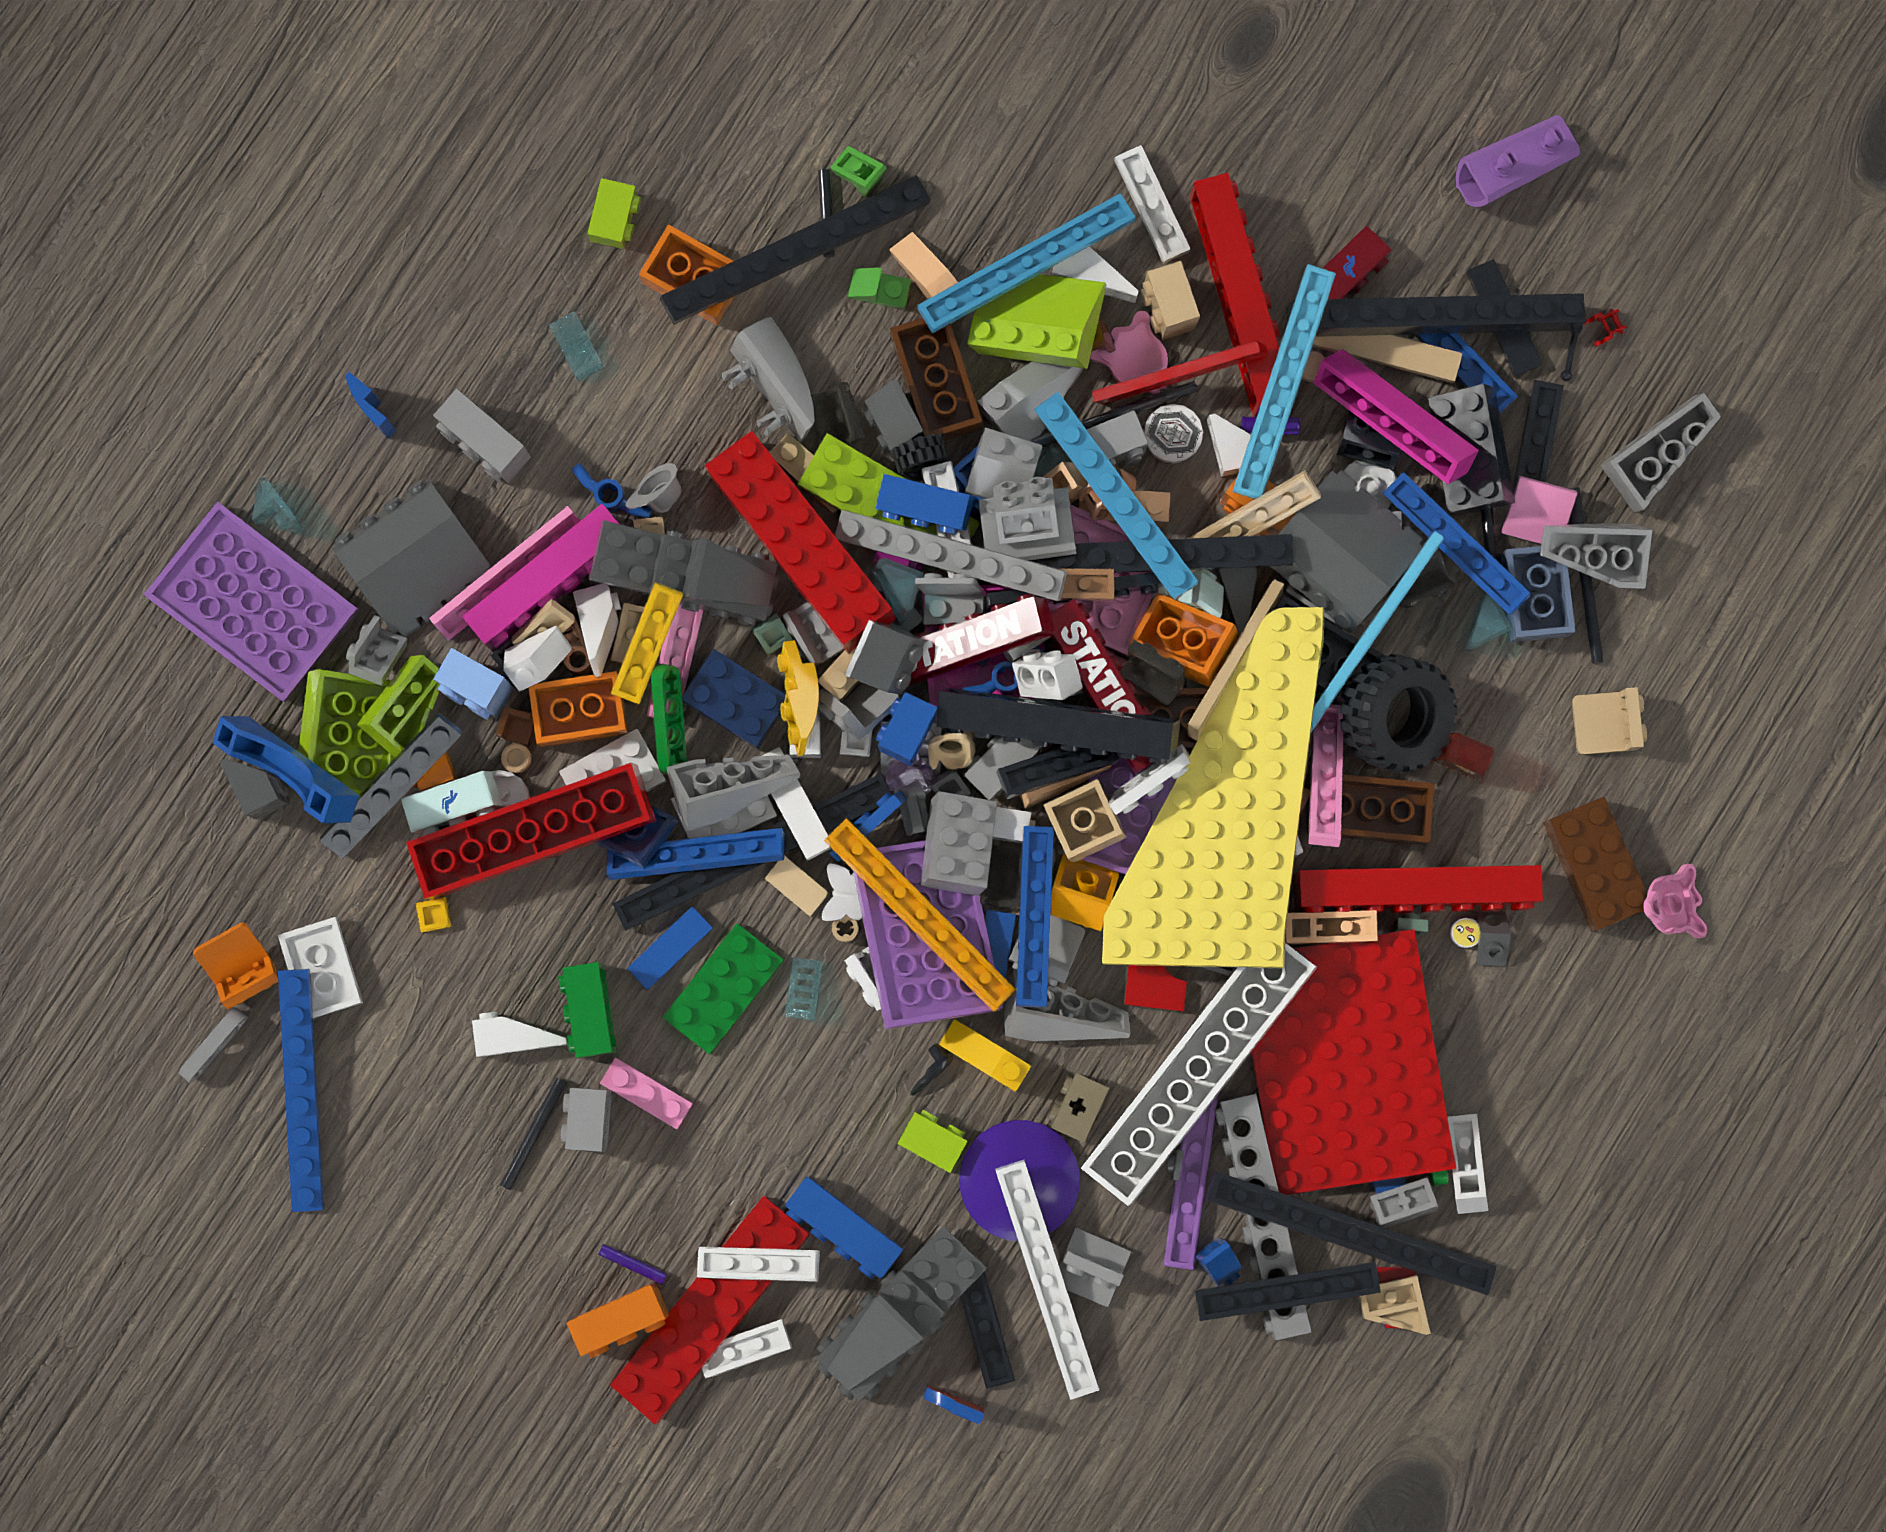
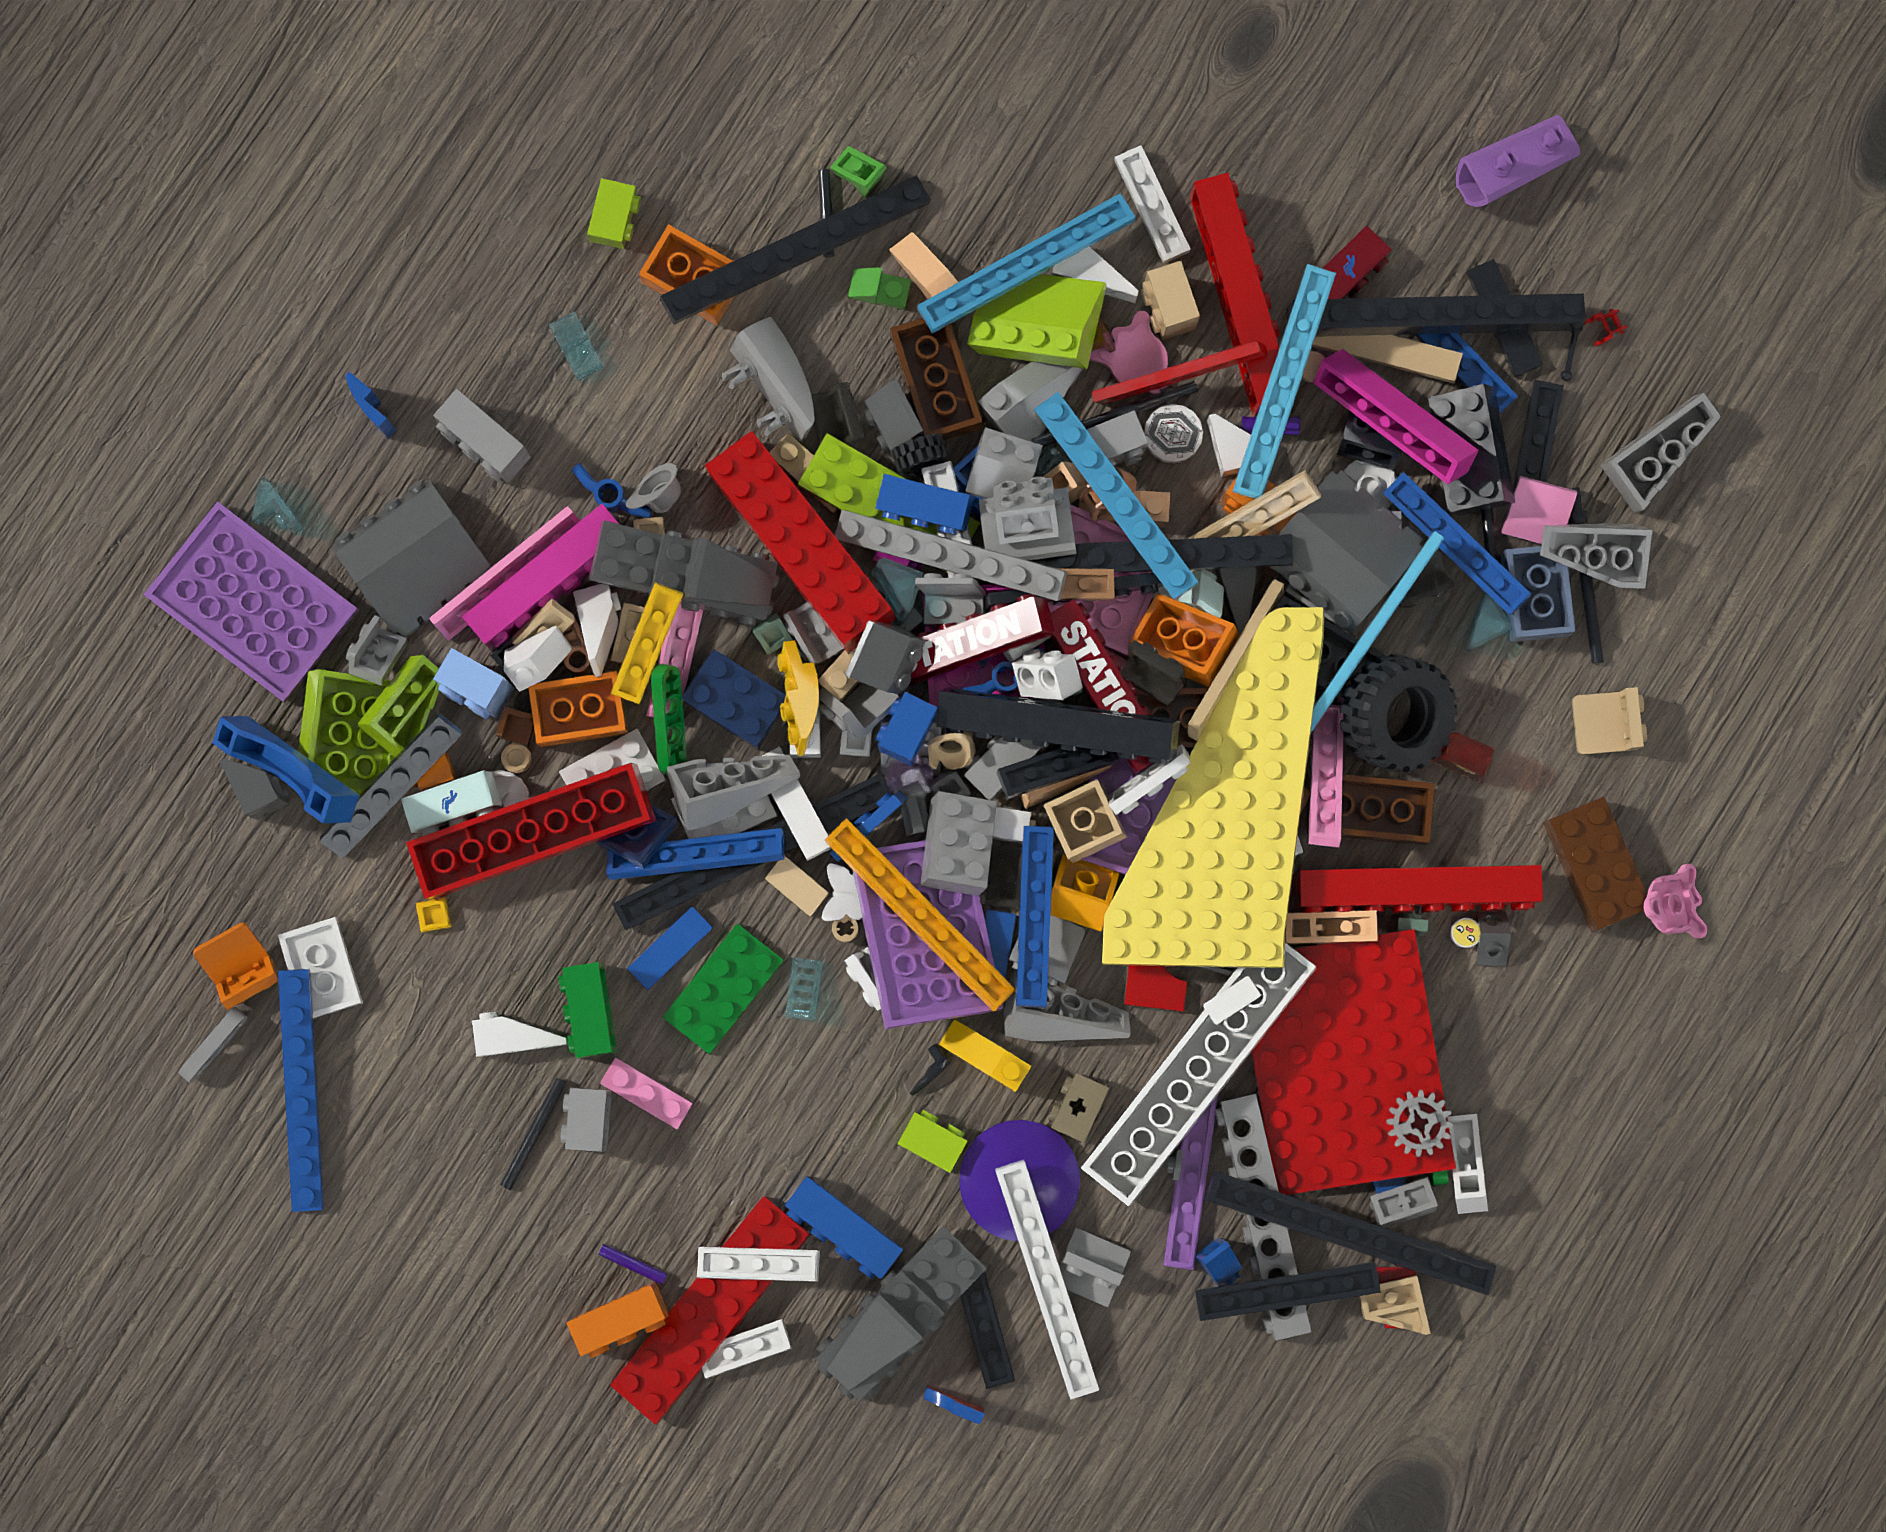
none -> white sticker [1203,976,1261,1025]
none -> light grey gear [1386,1090,1453,1157]

